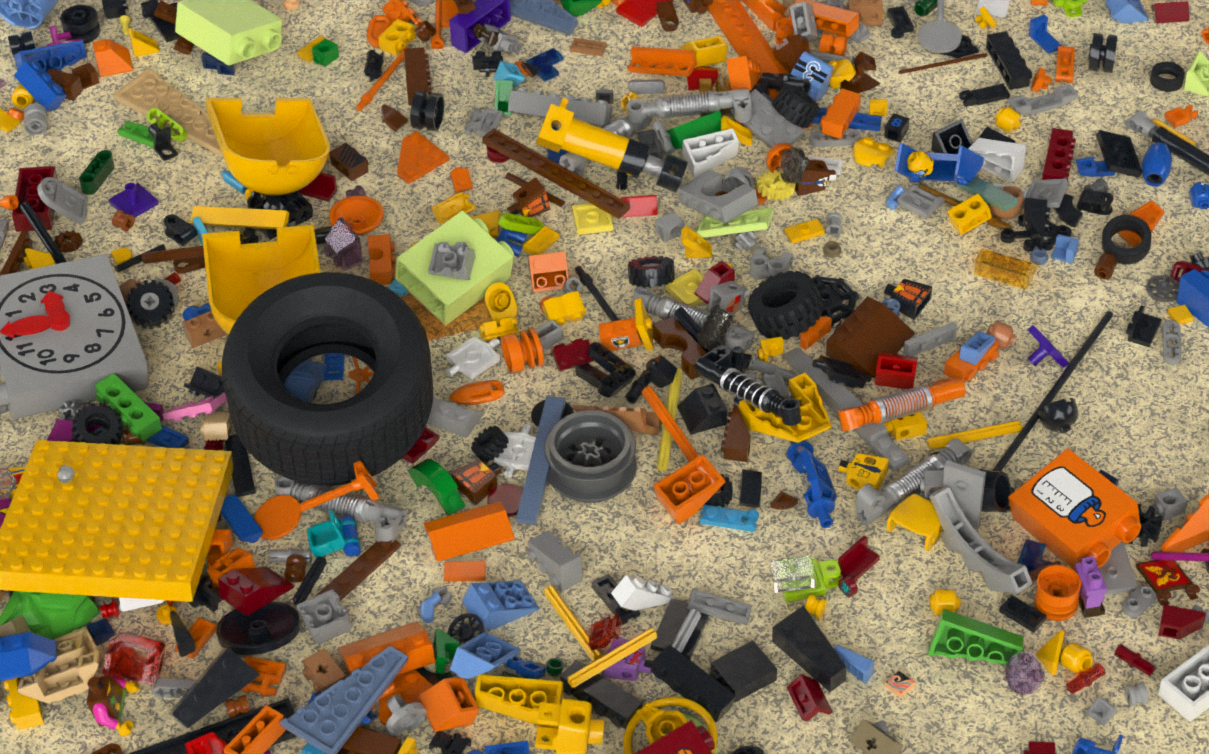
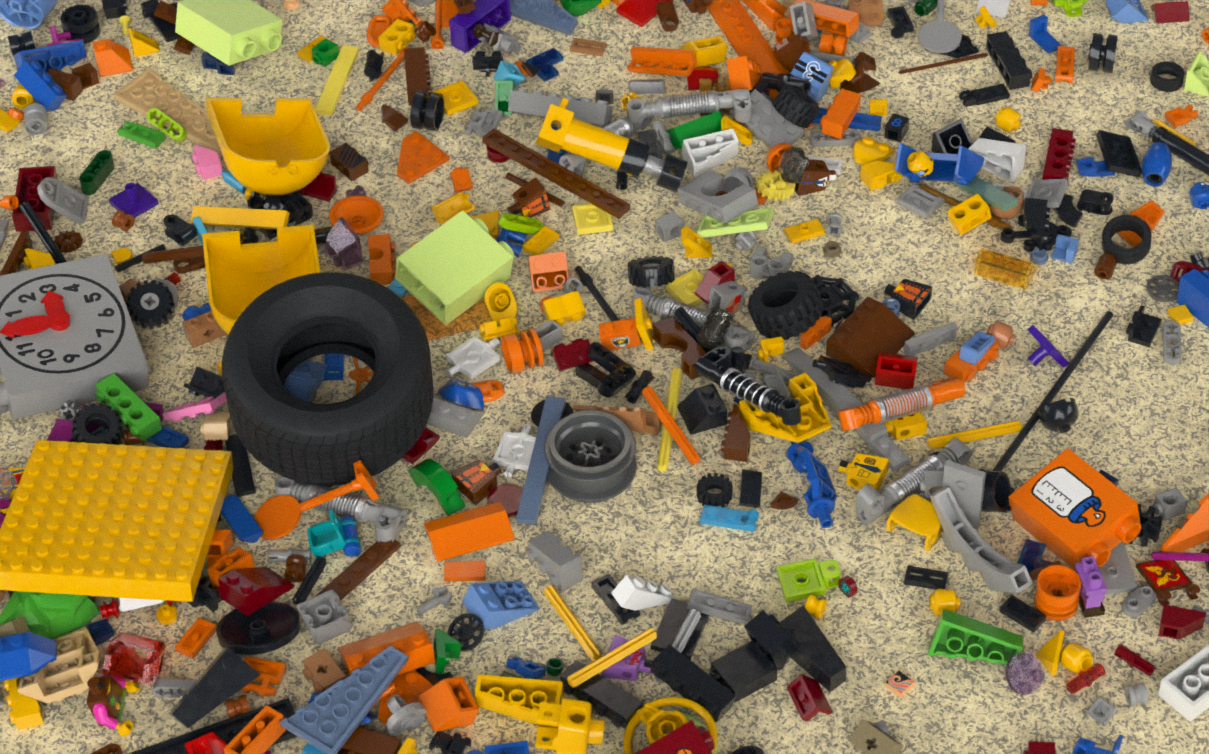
light grey hinge [57,465,75,483] -> none
black bracket [148,123,178,161] -> none
black slope [170,610,196,657] -> none
medium blue arm [420,592,442,623] -> none
light grey slope [428,242,475,280] -> none
medium blue slope [450,632,521,679] -> none
black tyre [471,426,509,462] -> none
clear red plate [588,612,622,651] -> none
slope [621,195,658,218] -> none
black brick [644,355,678,388] -> none
orange slope [653,454,725,525] -> none
clear brick [770,555,816,593] -> none
medium blue slope [834,645,874,684] -> none
dark red panel [838,535,880,581] -> none
medium blue arm [885,185,905,210] -> none
light grey slope [1008,84,1078,114] -> none
dark grey bush [1084,178,1109,192] -> none
none -> bright pink slope [191,145,222,180]
none -> light yellow tile [315,45,359,116]
none -> yellow plate [432,80,478,116]
none -> blue piece [438,379,484,409]
none -> black slope [744,610,794,671]
none -> yellow slope [860,160,902,191]
none -> black tile [904,565,948,590]

